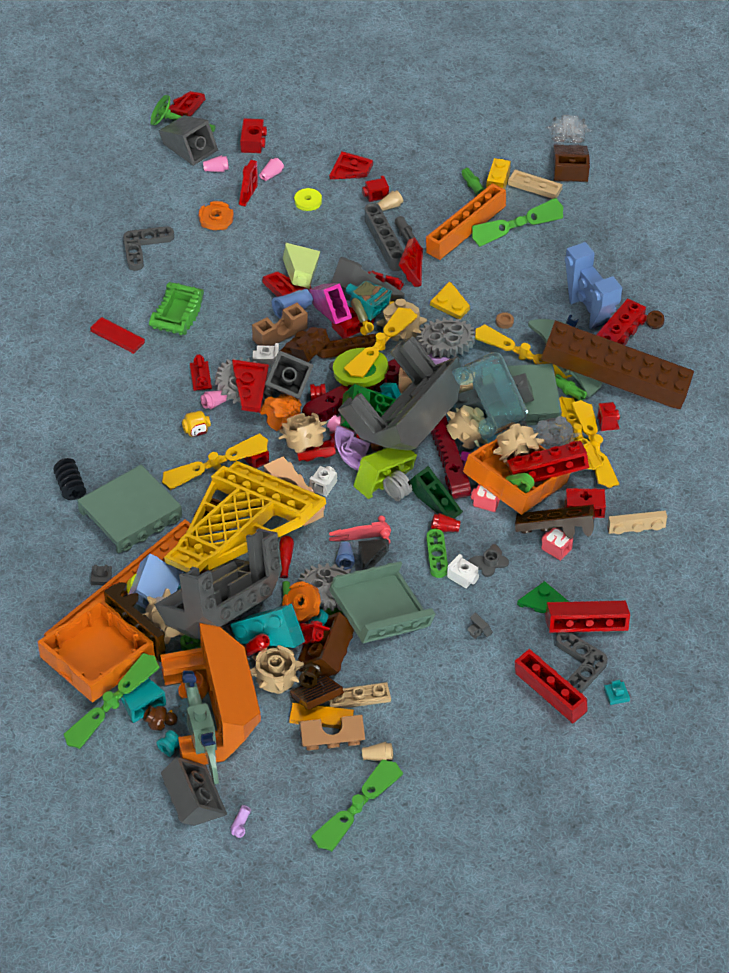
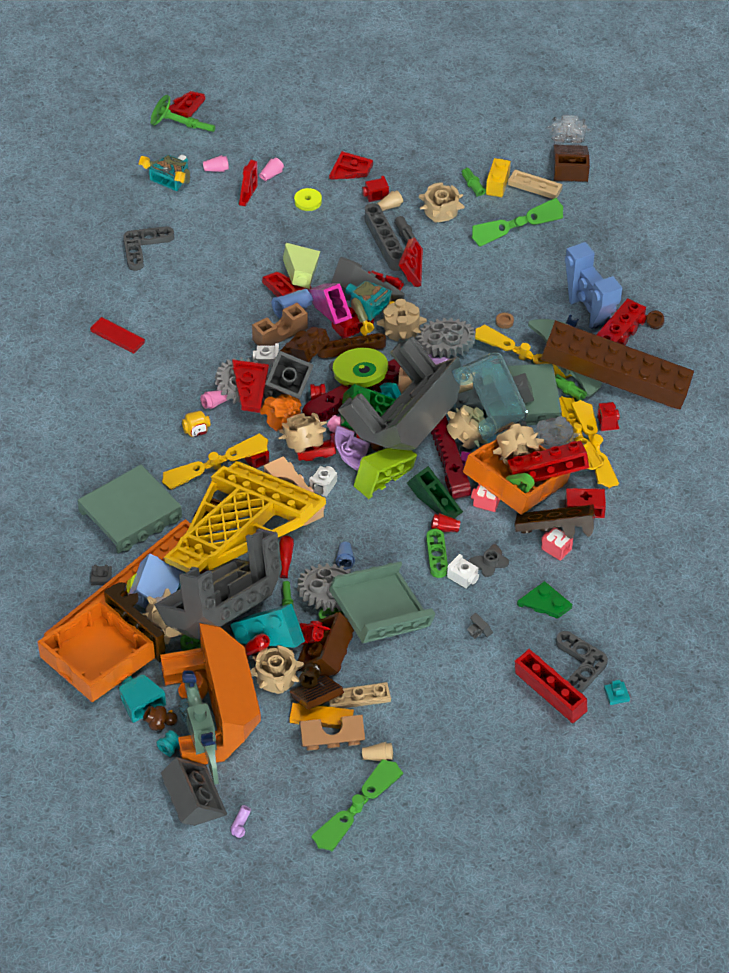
black piece [53,458,86,500] -> none
bright green piece [63,653,160,749] -> none
bright green piece [149,282,204,335] -> none
dark grey slope [159,115,218,166] -> none
red hinge [190,354,212,391] -> none
orange plate [199,201,234,230] -> none
red brick [240,118,267,153] -> none
orange plate [282,581,320,622] -> none
teal tile [309,609,329,626] -> none
coral piece [329,515,391,545] -> none
yellow piece [344,307,418,378] -> none
clear smoke slope [358,538,389,570] -> none
light grey wheel [383,471,412,501] -> none
orange brick [426,183,506,260] -> none
yellow wing [430,282,470,320] -> none
red brick [545,600,630,633] -> none
tan plate [607,511,667,534] -> none
none -> torso [138,155,190,191]
none -> tan brick [419,183,465,222]

